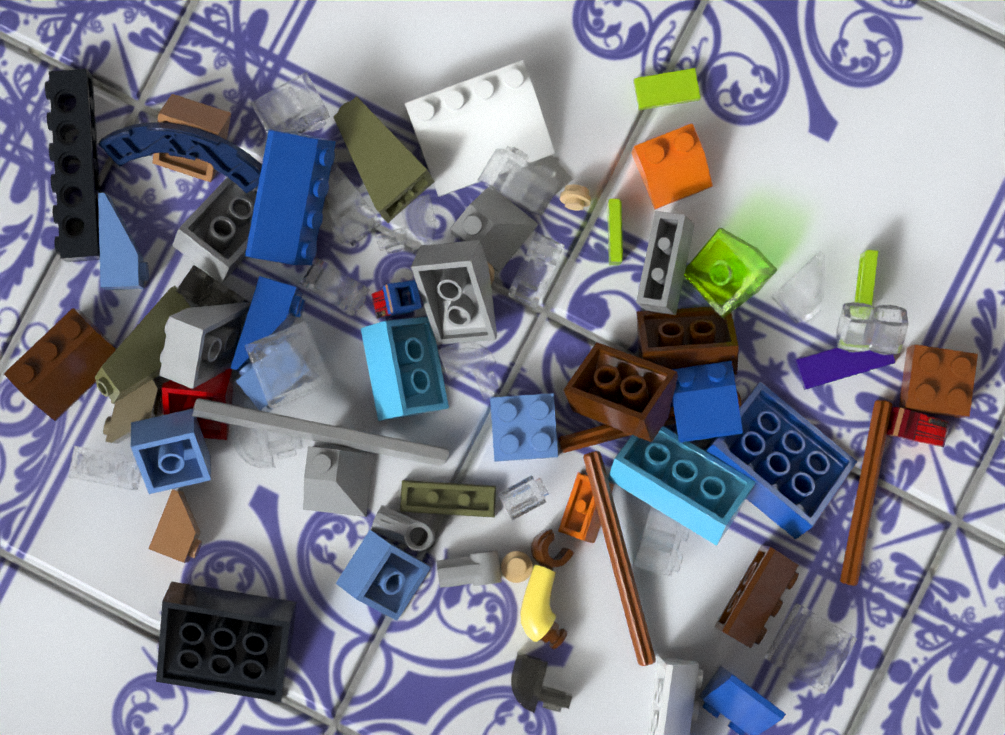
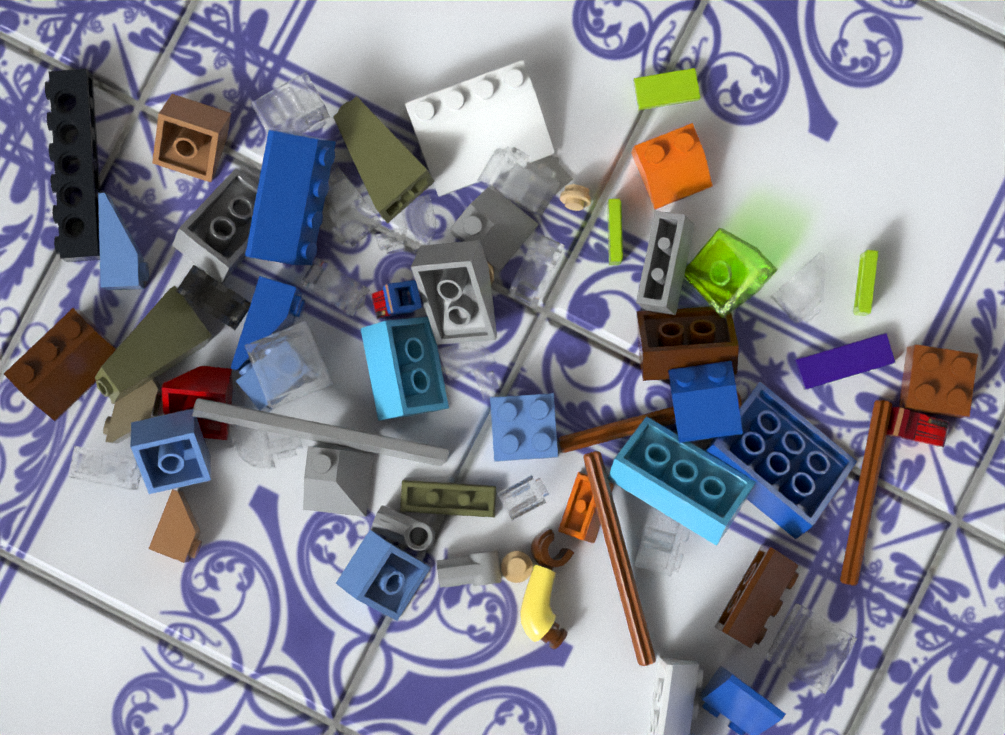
dark blue tile [98,122,262,193] -> none
black slope [156,581,297,702] -> none
light grey slope [159,302,250,389] -> none
clear smoke brick [511,652,572,713] -> none
reddish brown slope [563,342,678,442] -> none
clear brick [836,302,909,355] -> none

